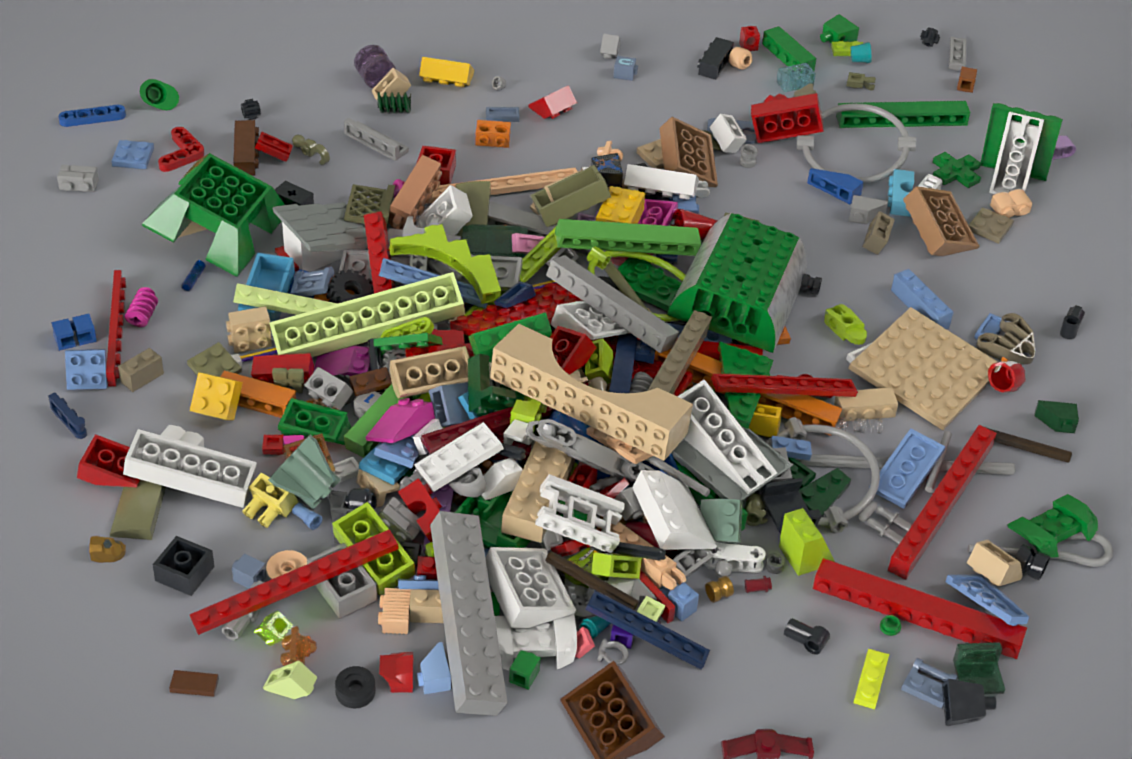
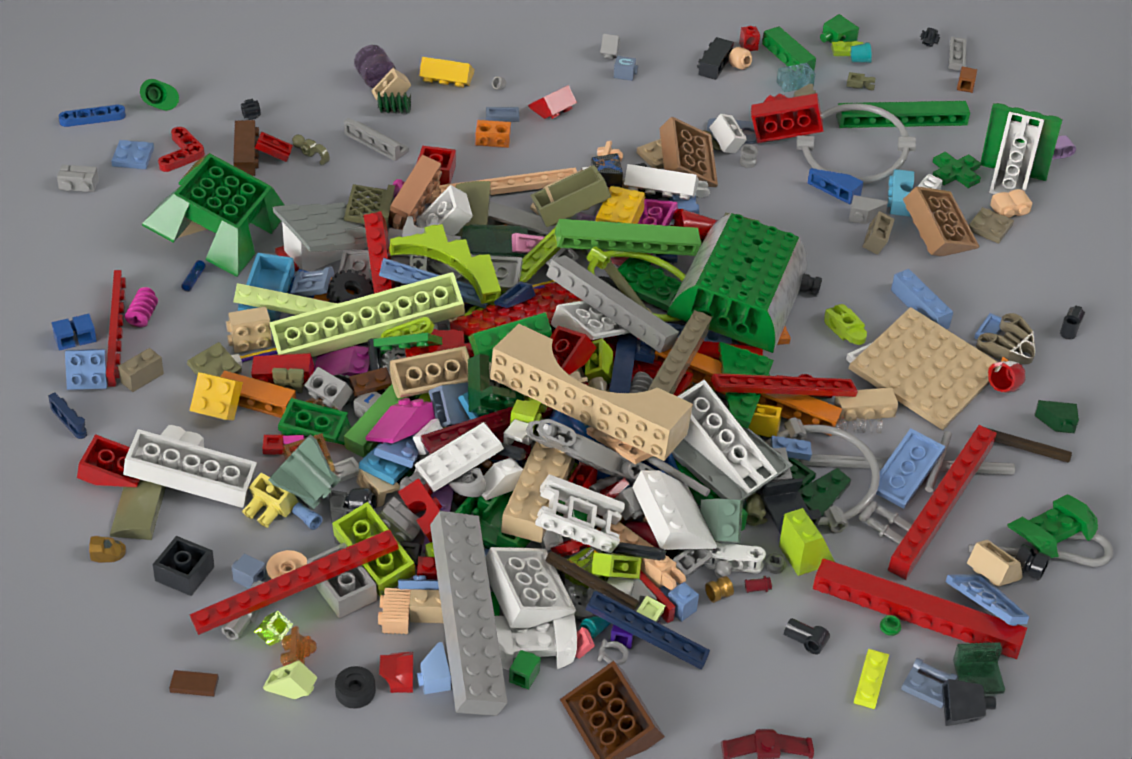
black brick [274,181,314,206] -> none

